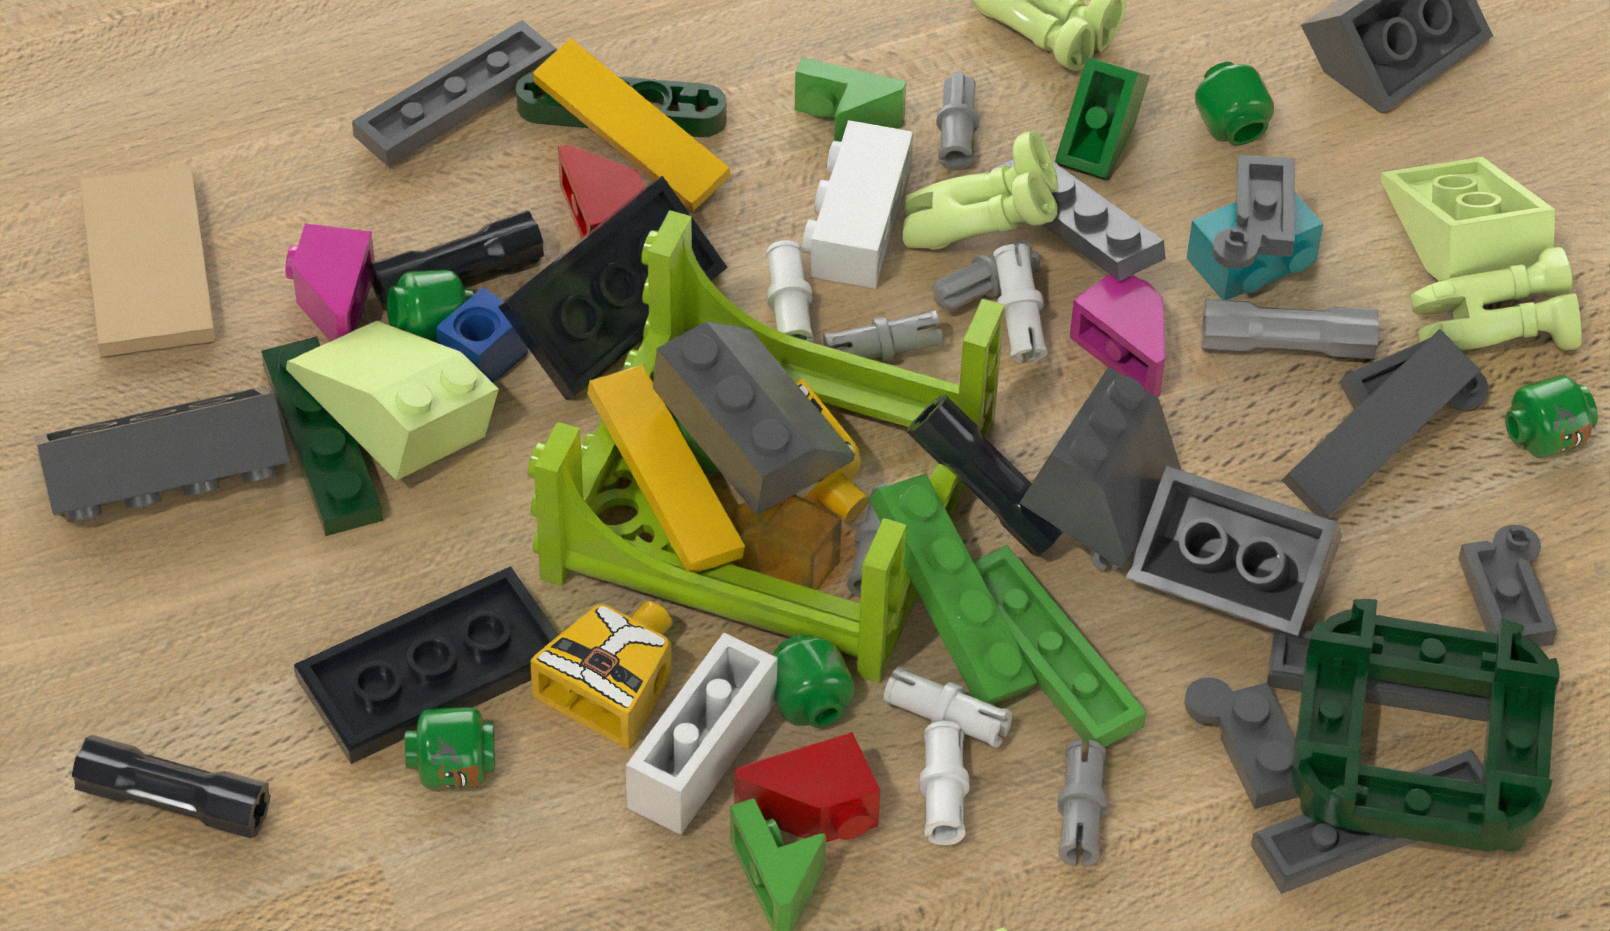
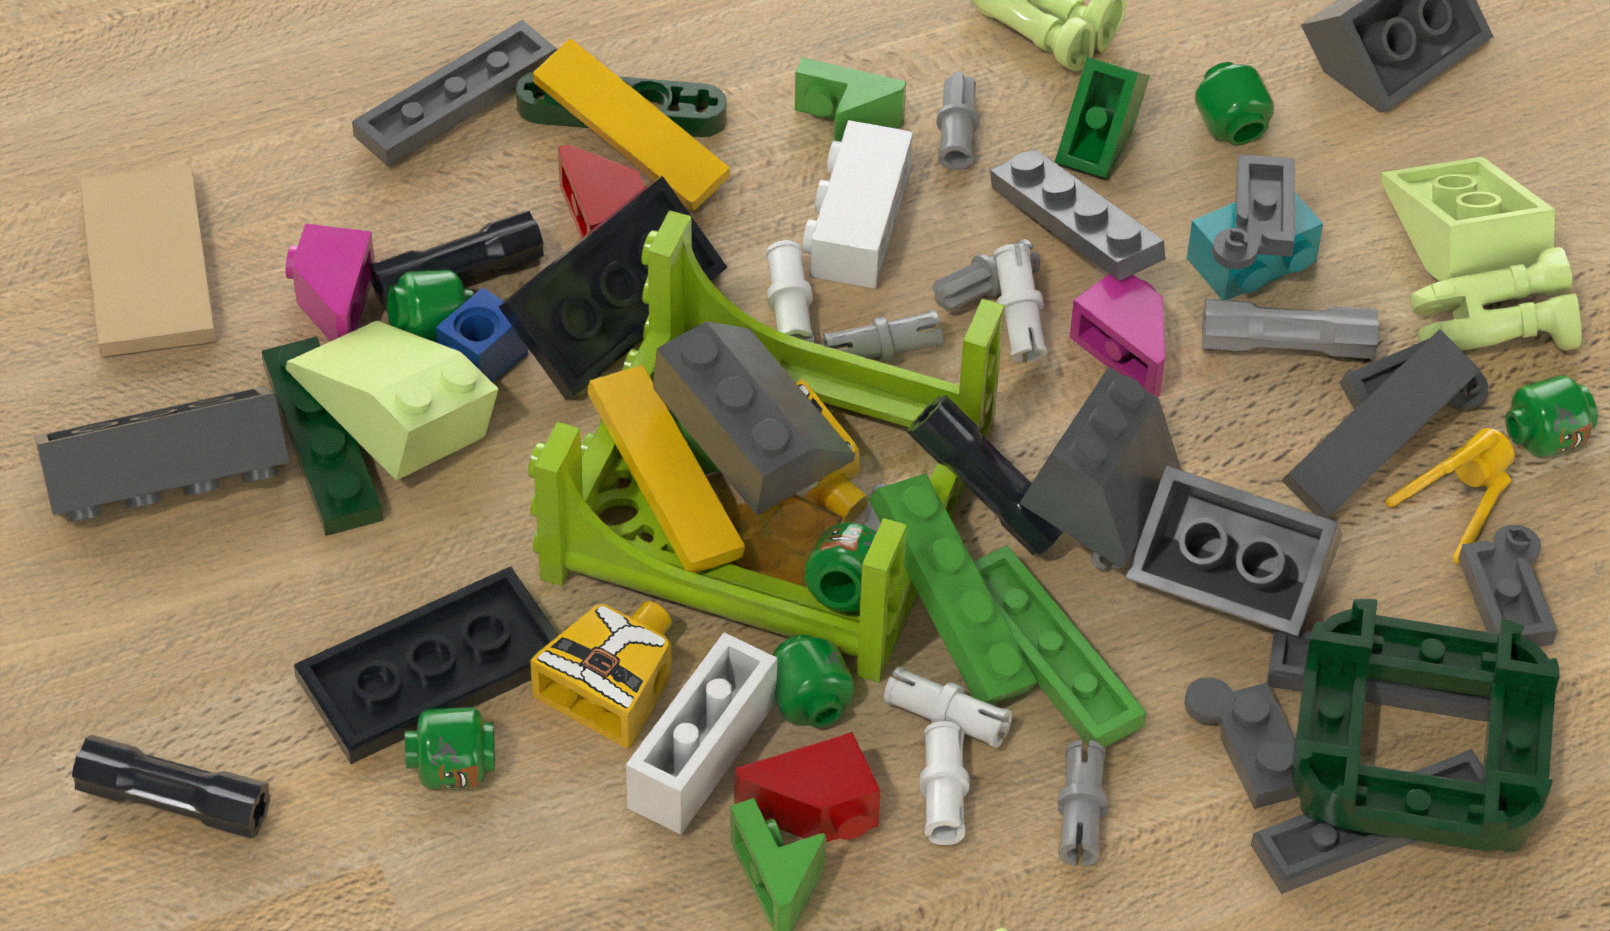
yellowish green piece [902,130,1058,250] -> none
none -> green head [804,522,877,613]
none -> yellow plant [1385,428,1515,564]

